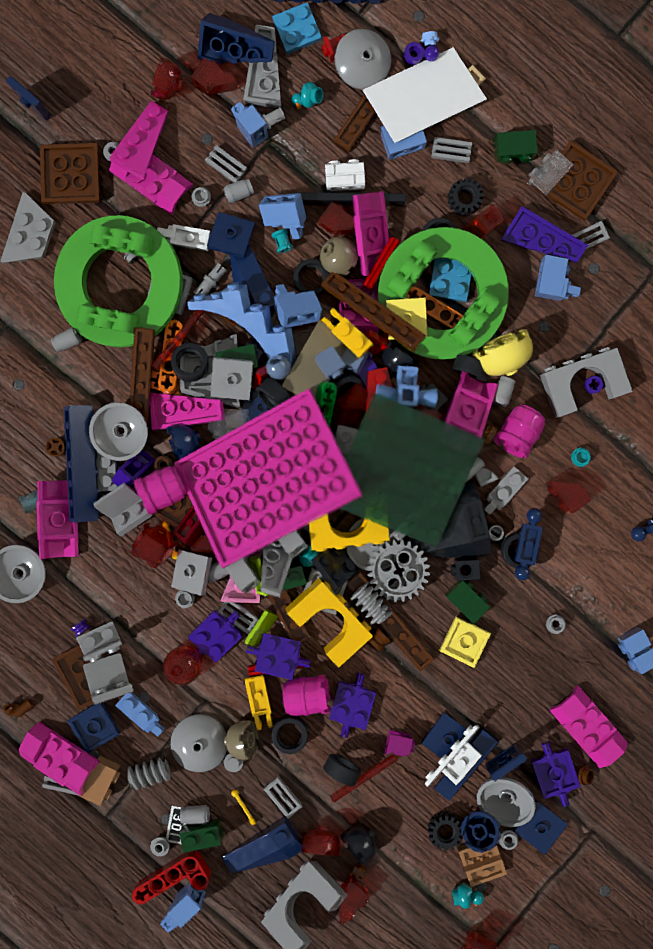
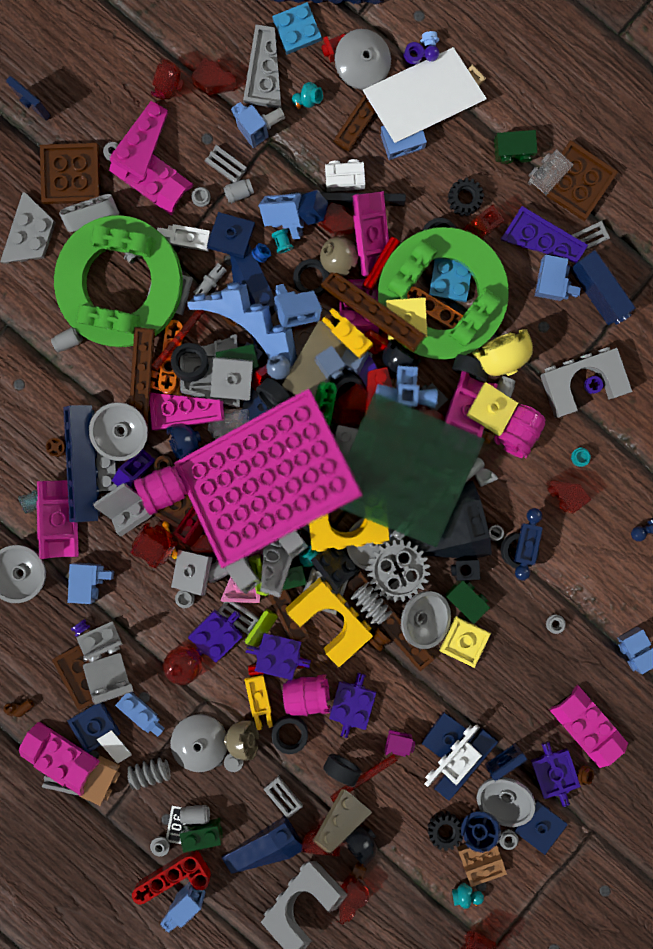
dark blue wedge [197,13,275,64] -> none
yellow hinge [231,789,256,825] -> none
light grey tile [431,137,472,163] -> none
light grey hinge [483,466,528,515] -> none
none -> light grey beam [59,194,119,232]
none -> medium blue hinge [67,563,114,604]
none -> white sticker [97,730,132,764]
none -> blue bush [252,243,271,263]
none -> dark blue brick [297,190,328,225]
none -> dark tan wing [313,789,372,853]
none -> light grey dish [401,591,451,649]
none -> light yellow plate [467,383,518,436]
none -> dark blue brick [570,250,635,325]

